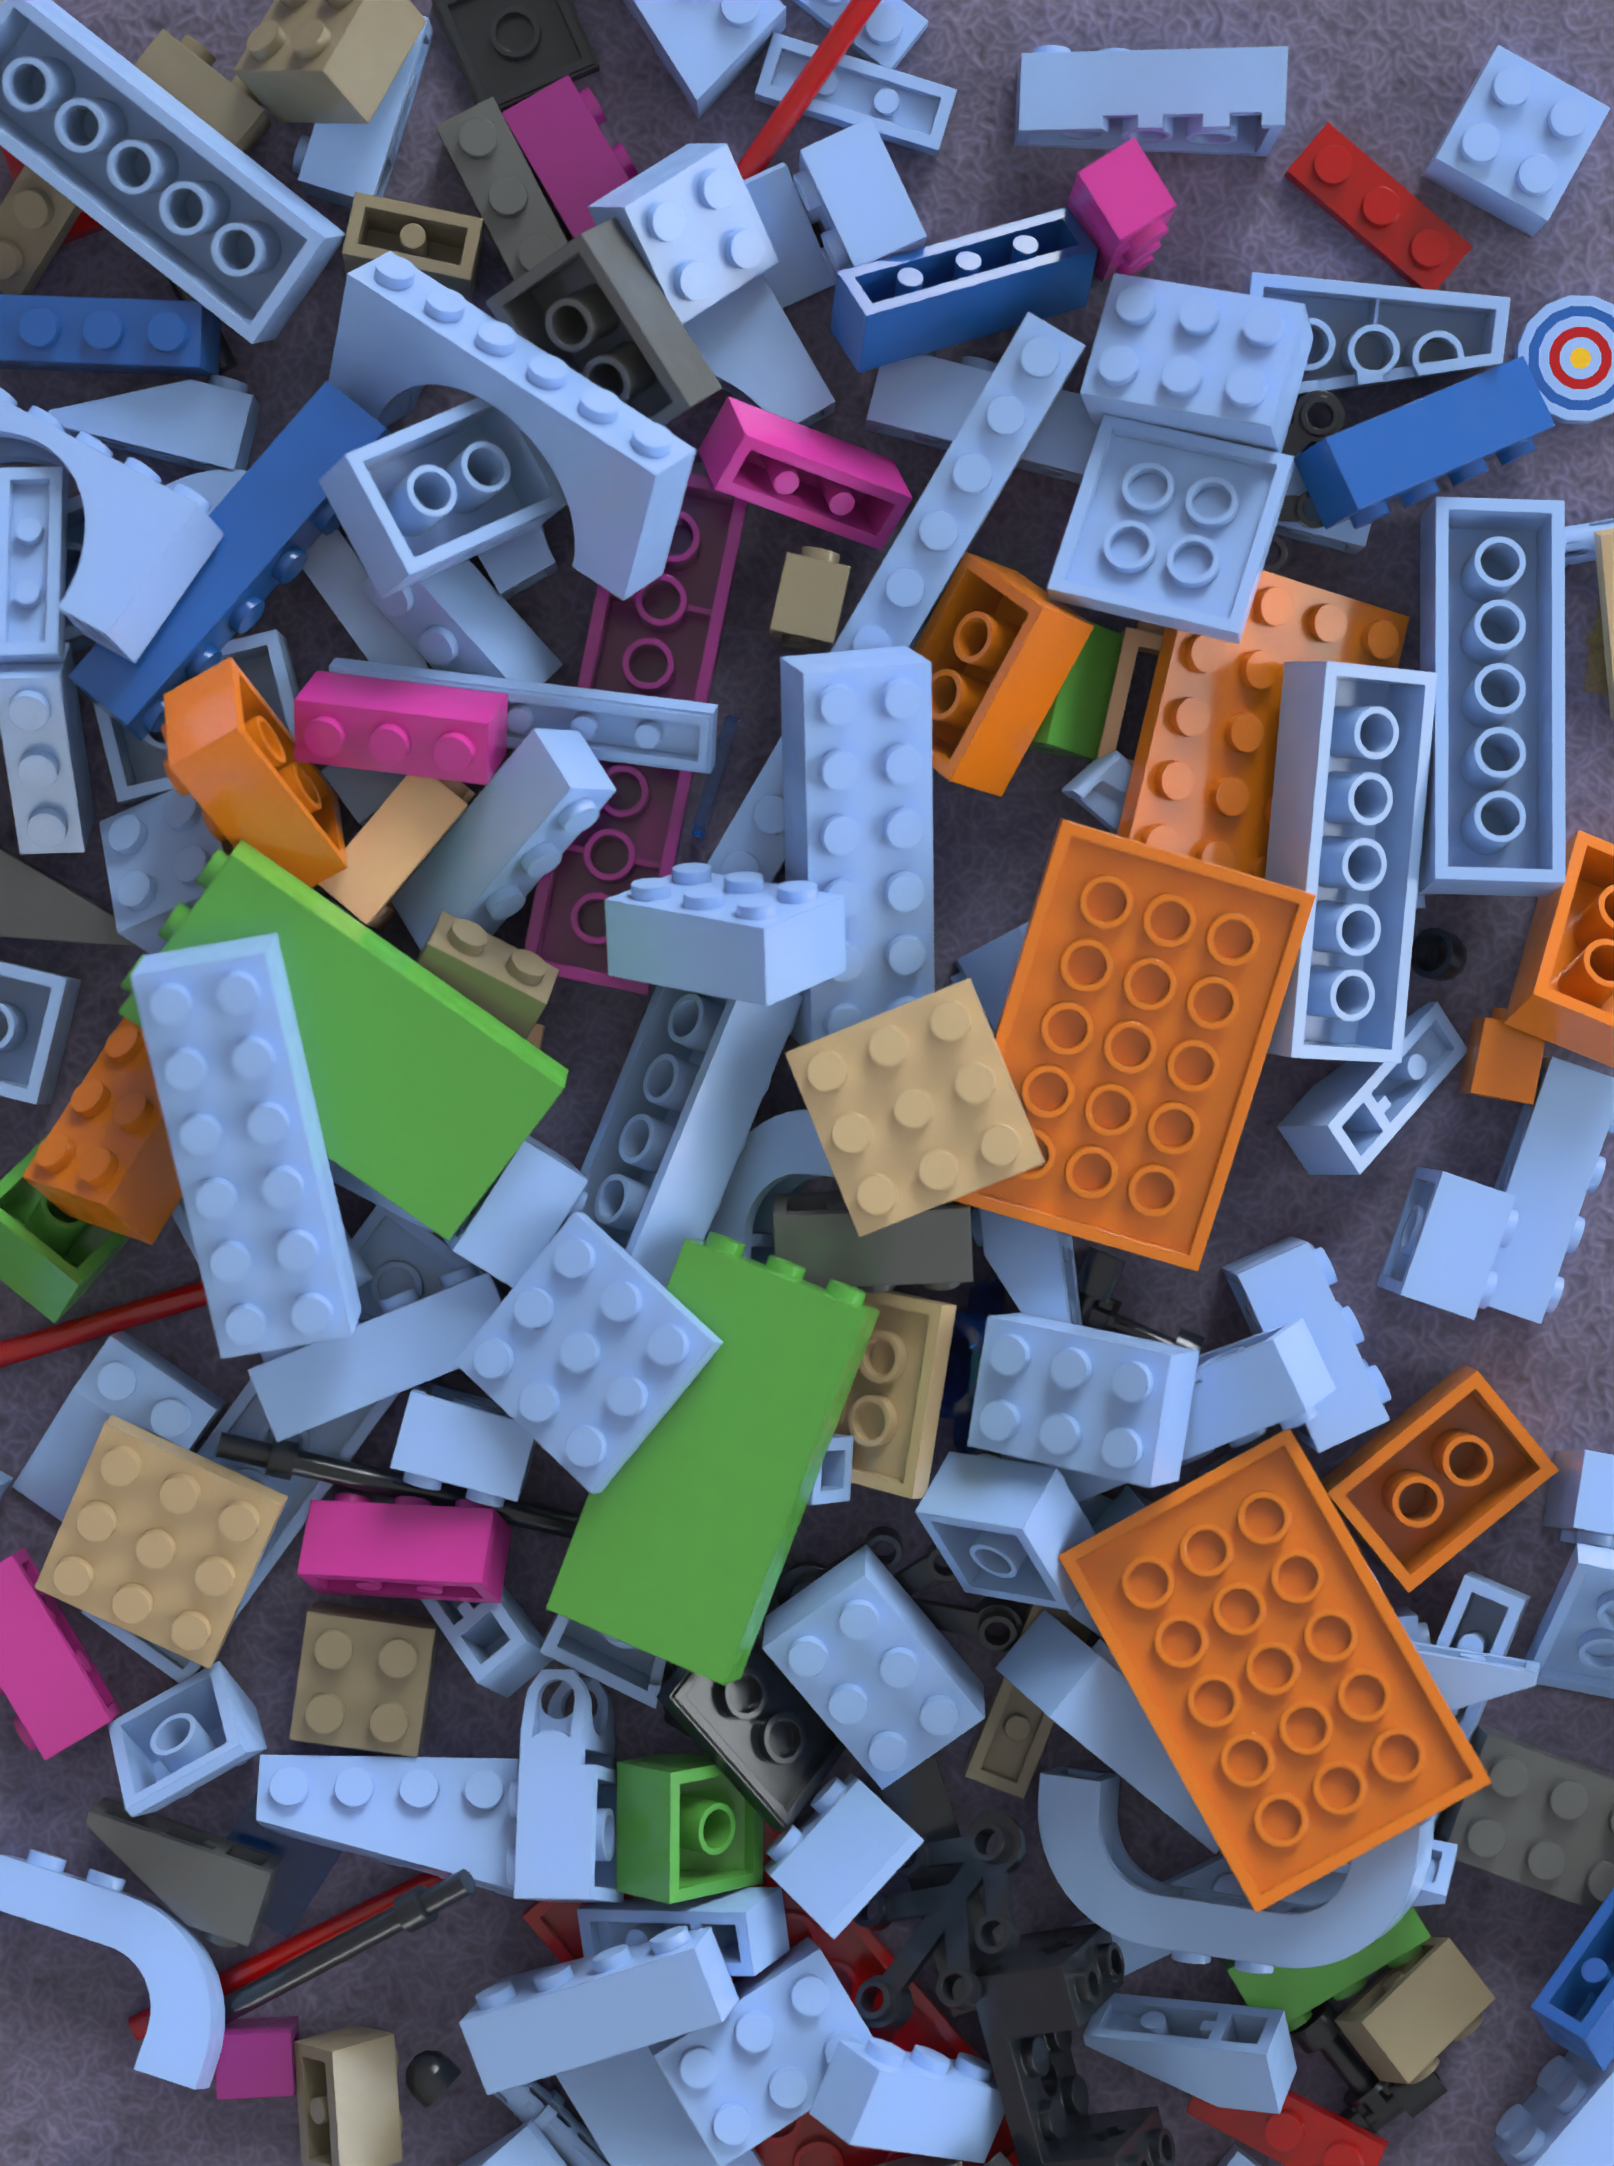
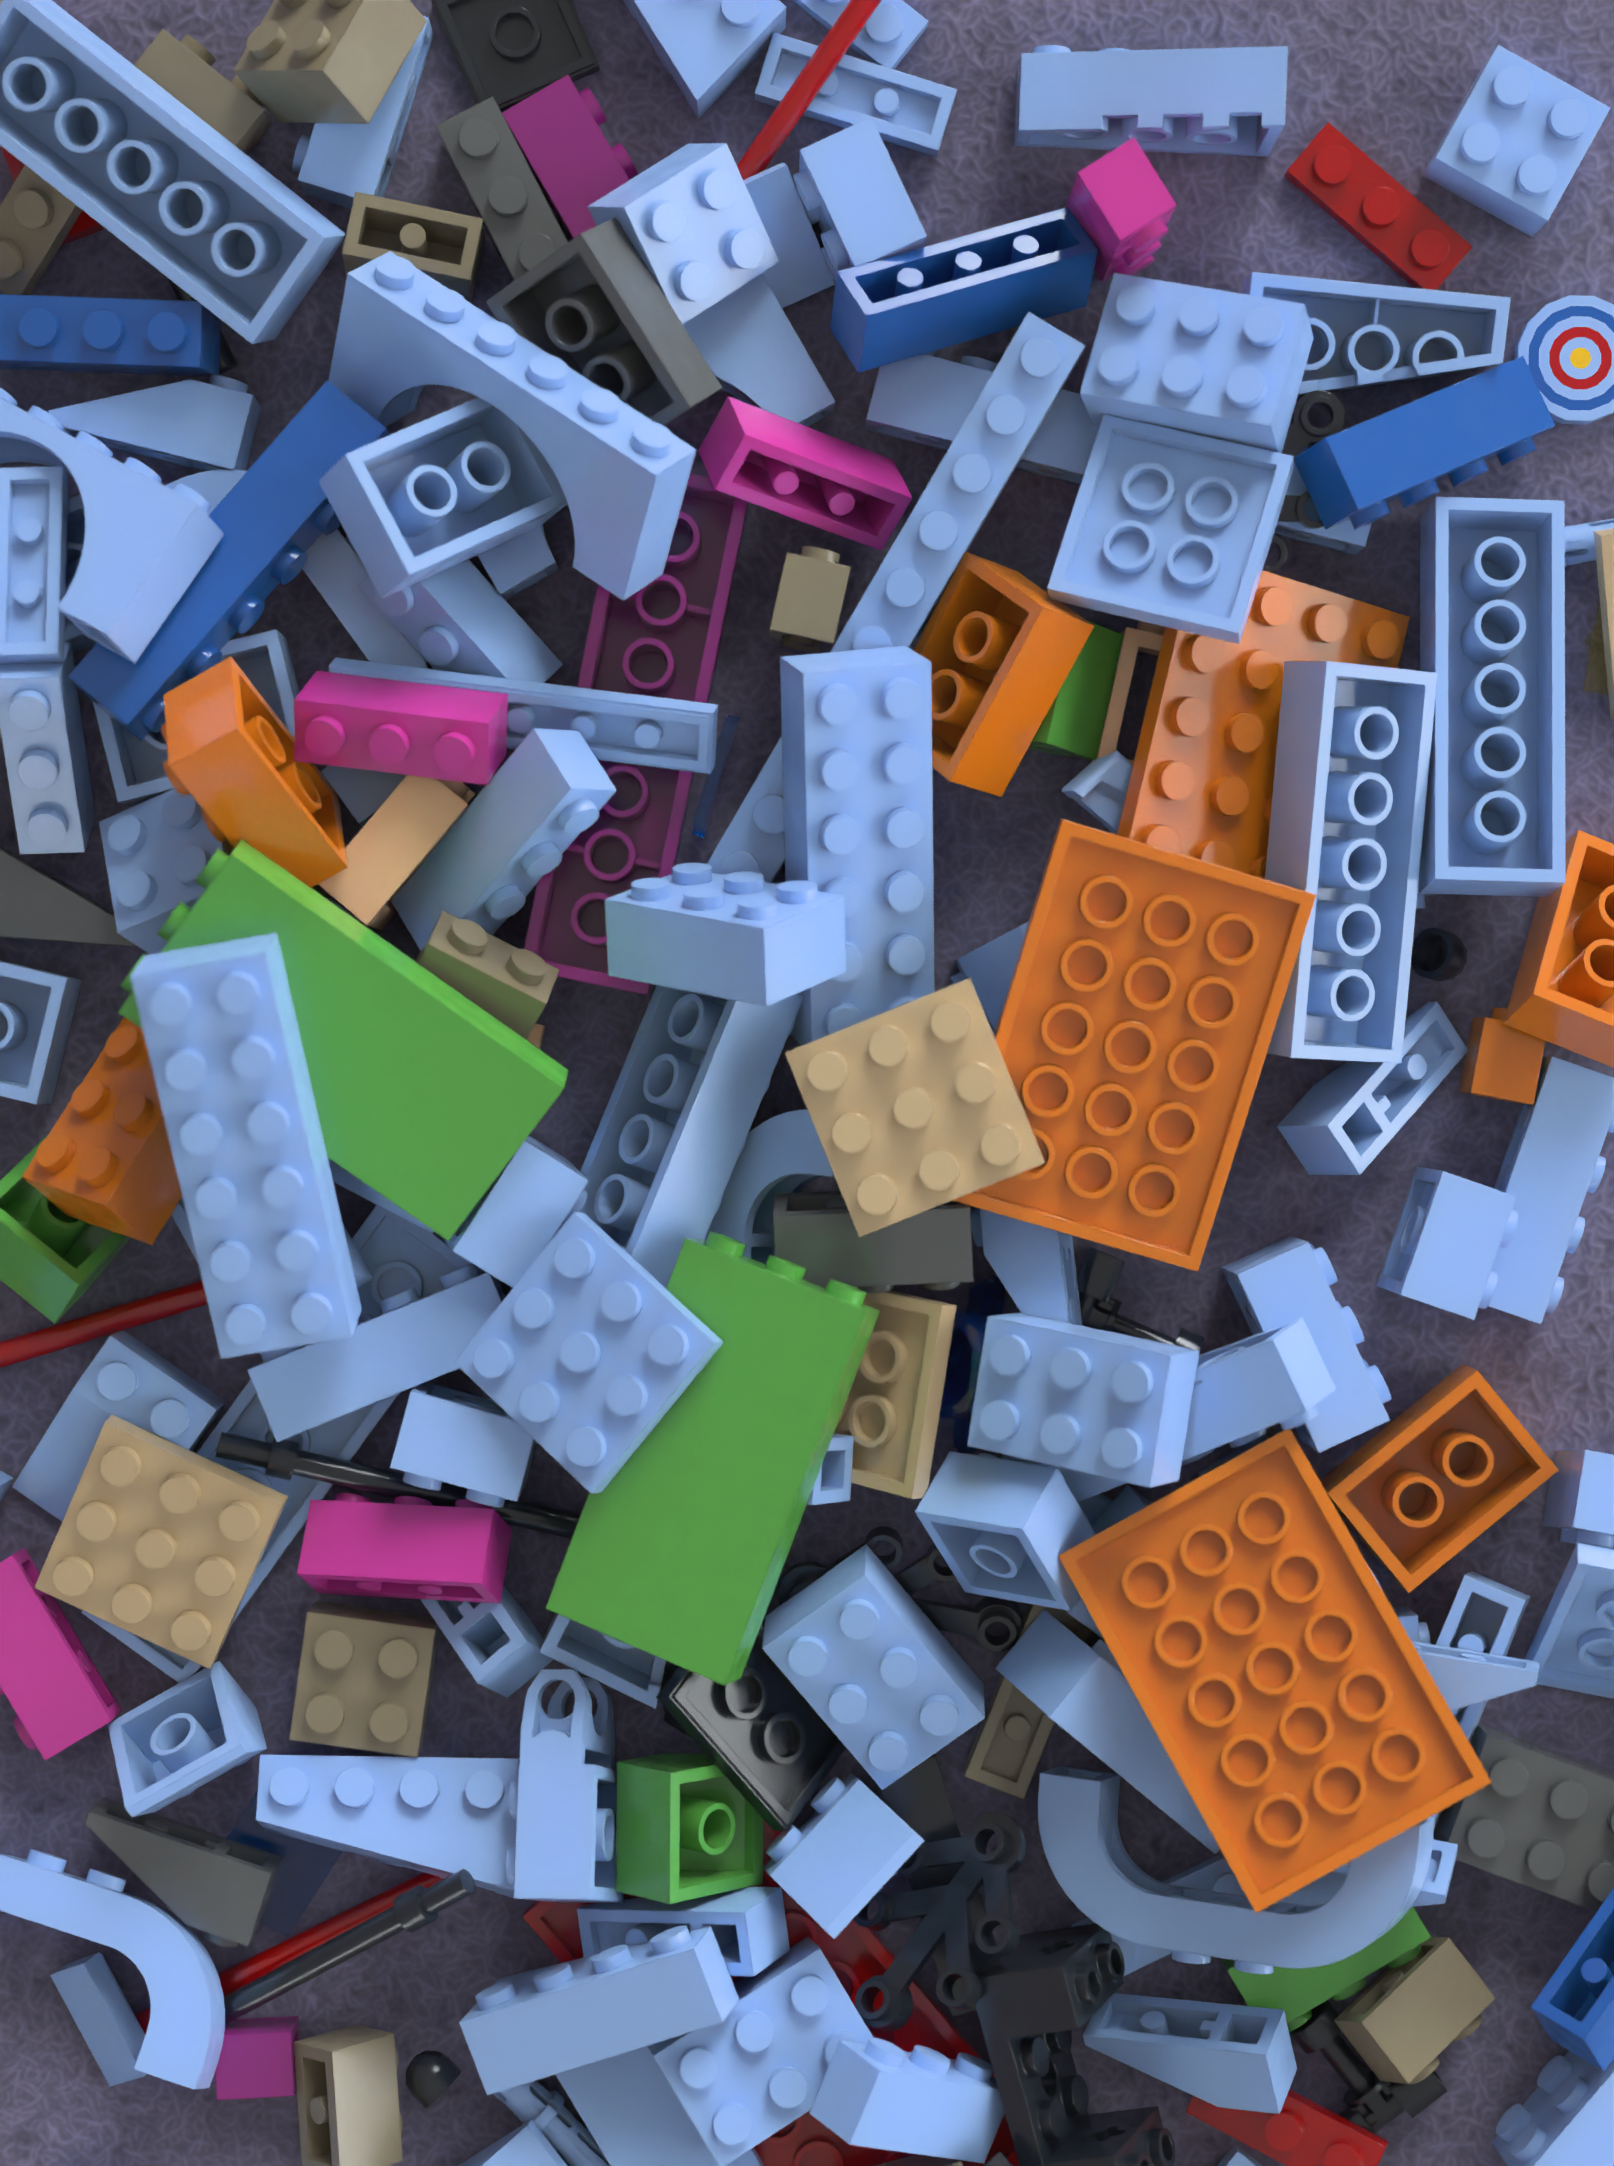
none -> light blue tile [50,1952,147,2087]

